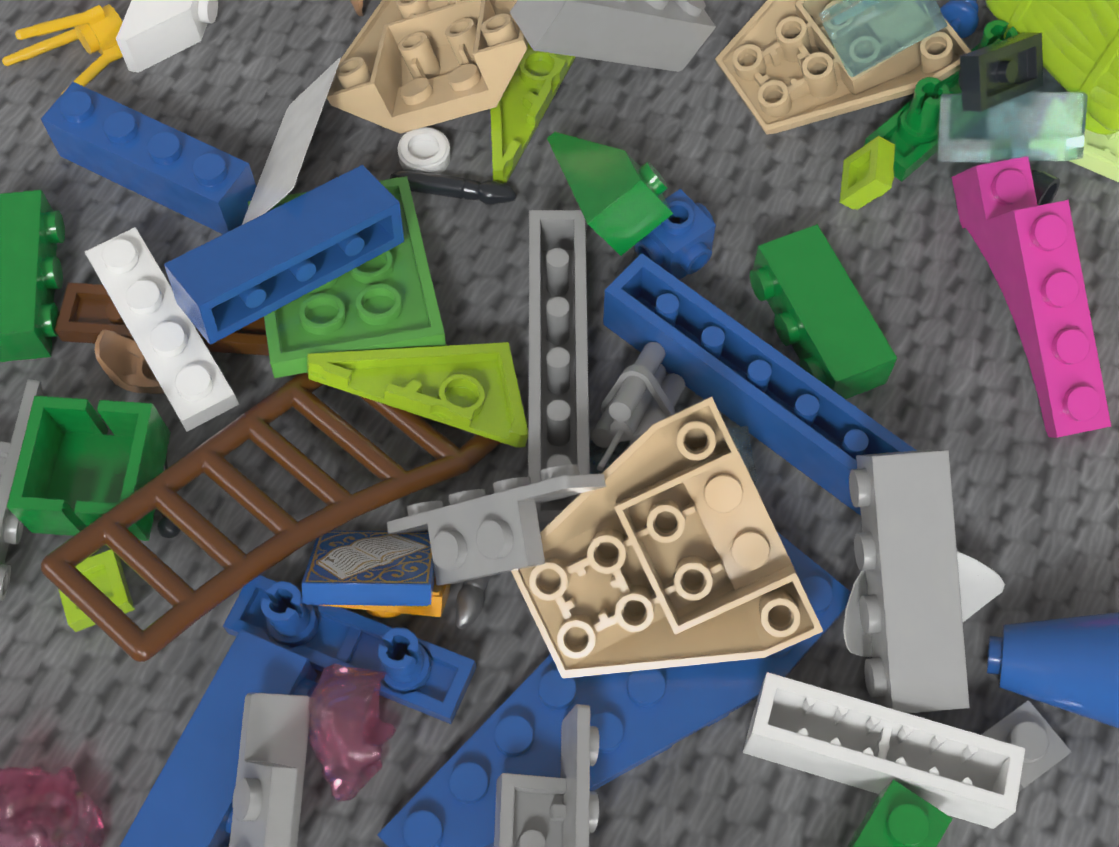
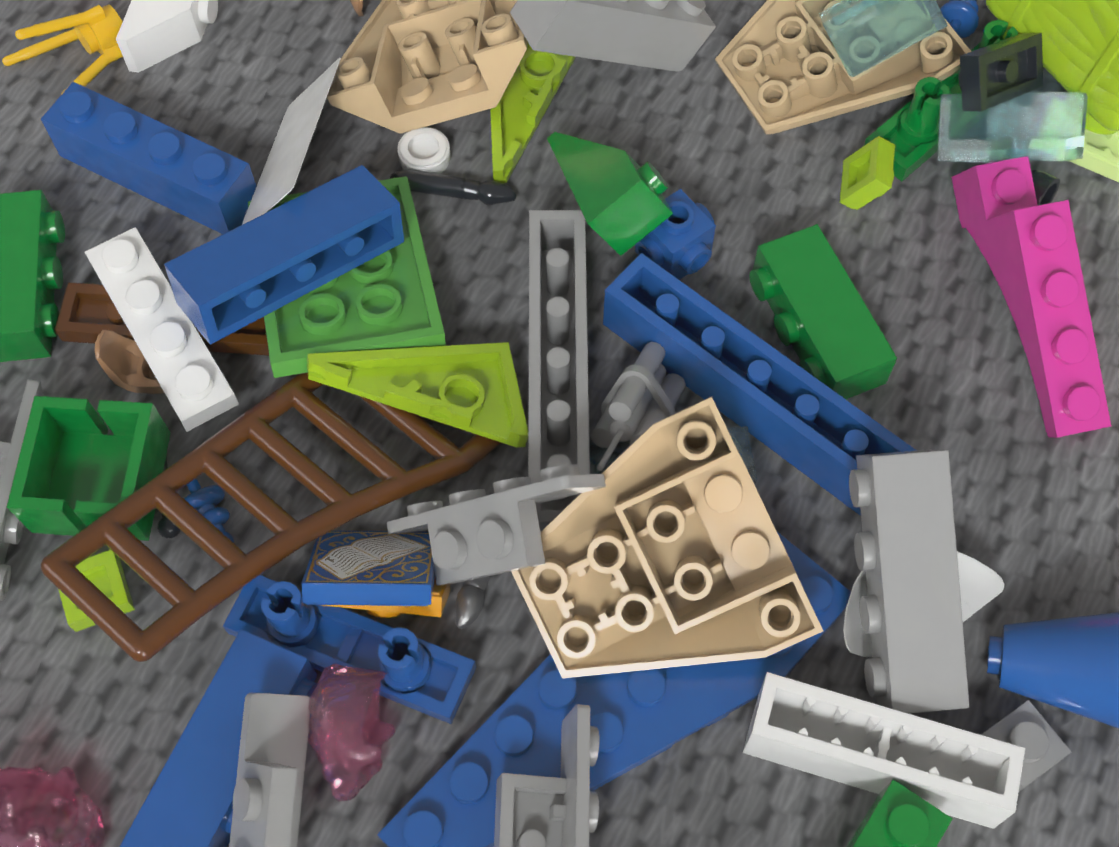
none -> blue hair [184,479,234,543]

